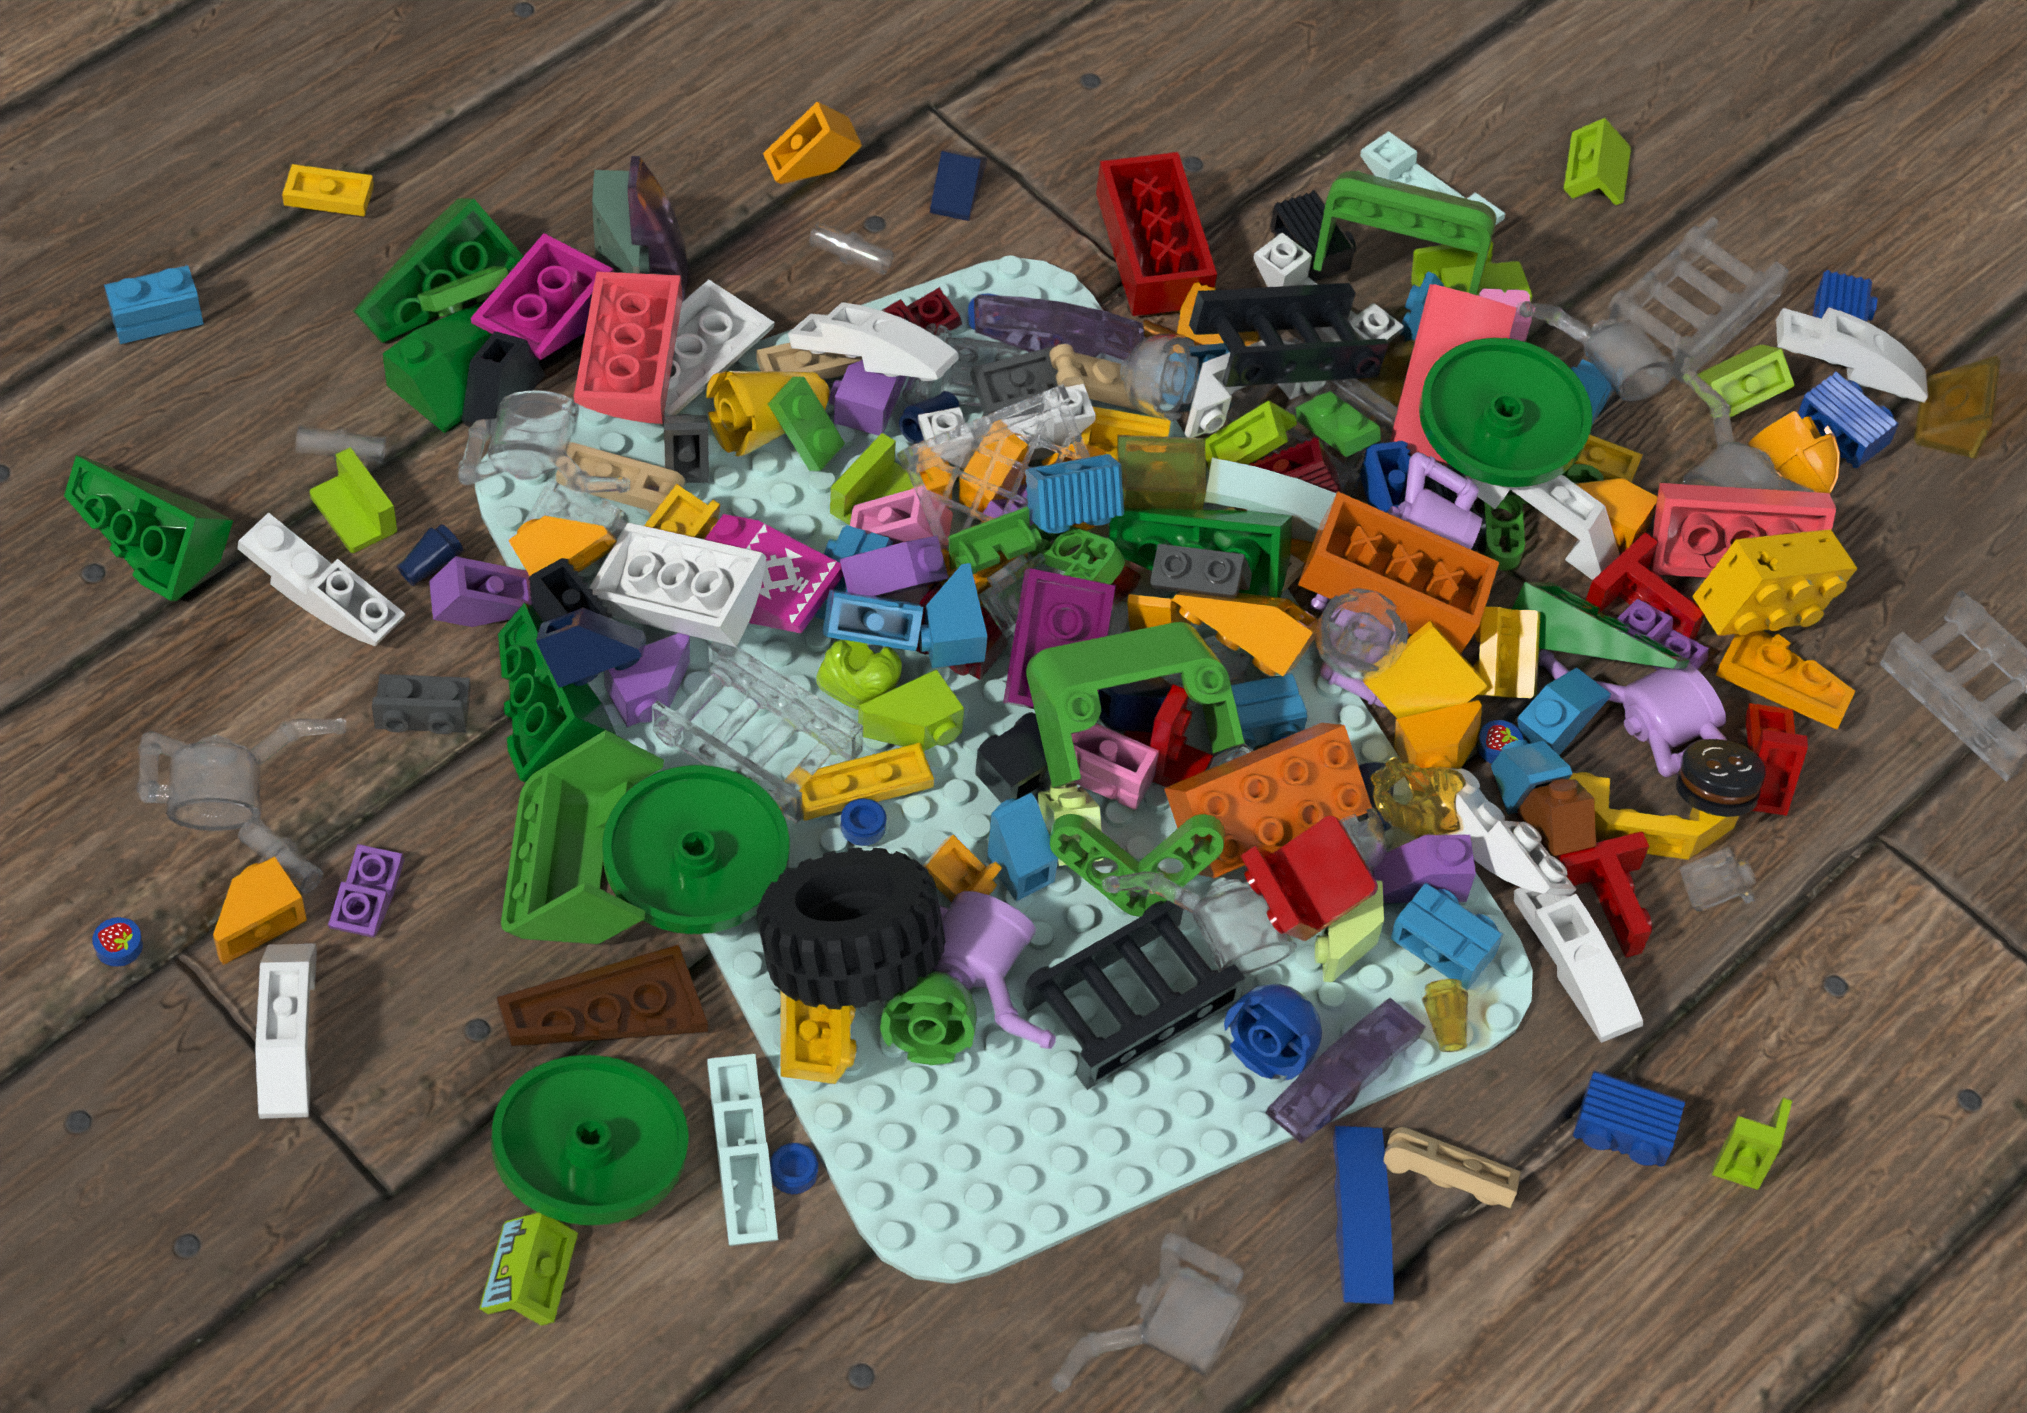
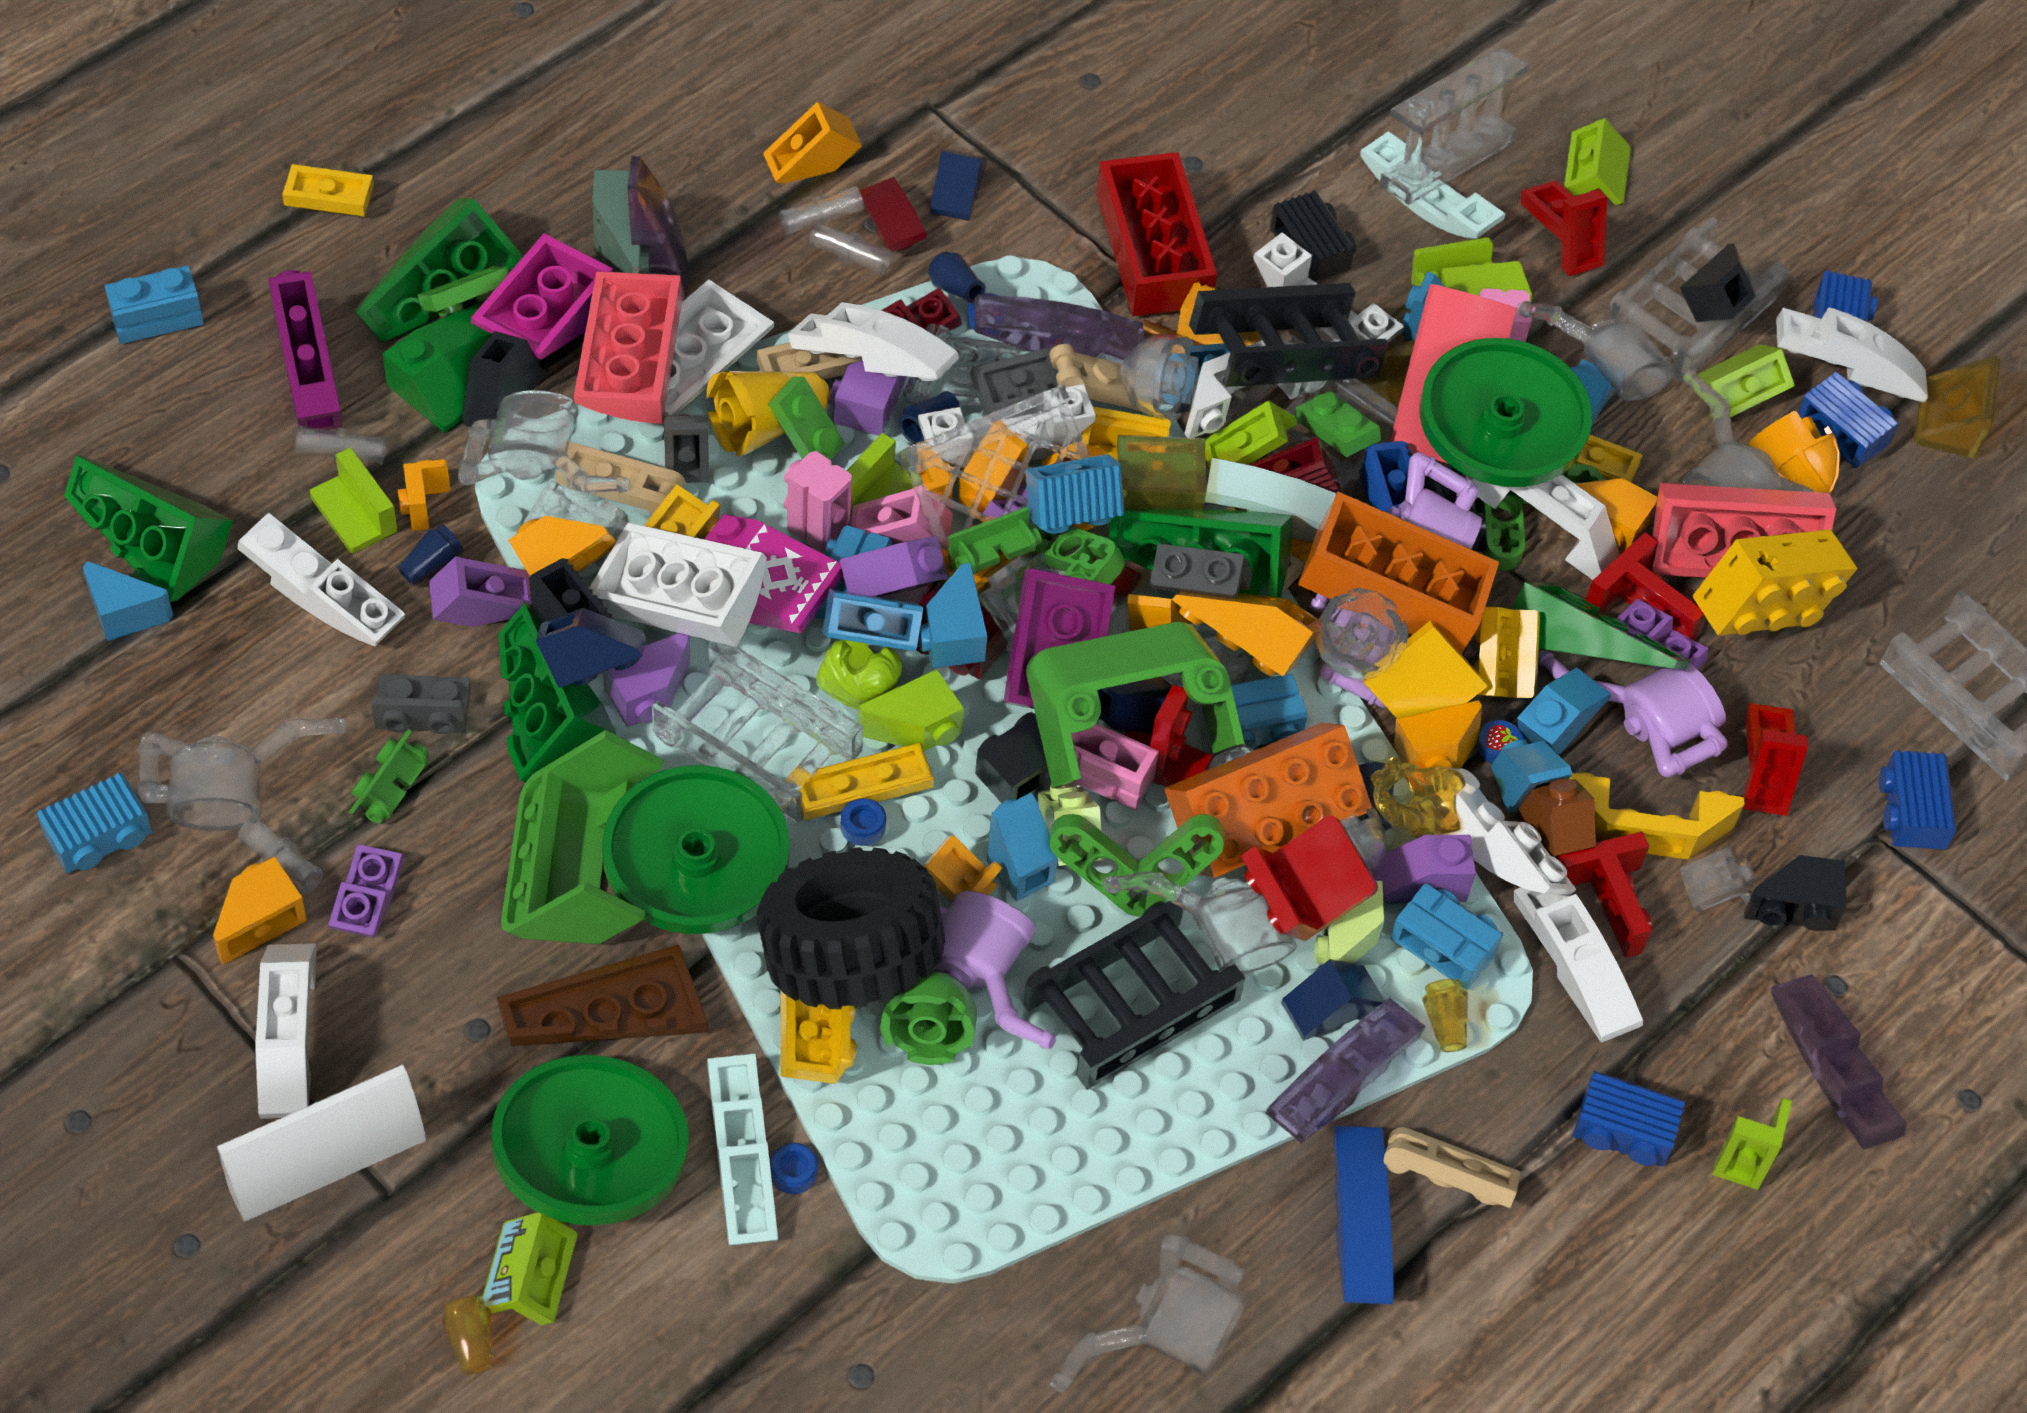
blue tile [92,917,143,967] -> none
blue cylinder [1224,983,1322,1081] -> none
bright green windscreen [1313,171,1497,295] -> none
black head [1676,739,1766,817] -> none
light orange wing [1716,630,1855,730] -> none
none -> dark azure brick [37,772,152,874]
none -> dark azure slope [83,561,173,641]
none -> white slope [217,1065,426,1222]
none -> magenta slope [268,270,342,435]
none -> bright green hinge [349,729,429,824]
none -> light orange bracket [398,459,450,531]
none -> clear yellow cone [441,1296,493,1375]
none -> clear pin [779,186,864,236]
none -> bright pink brick [784,451,852,554]
none -> dark red slope [857,176,927,253]
none -> dark blue cone [928,252,986,304]
none -> dark blue slope [1281,959,1386,1041]
none -> clear fence [1379,46,1529,205]
none -> red bracket [1521,180,1607,276]
none -> black slope [1680,243,1756,322]
none -> black slope [1744,855,1846,931]
none -> clear purple slope [1771,974,1907,1150]
none -> blue brick [1879,750,1957,849]

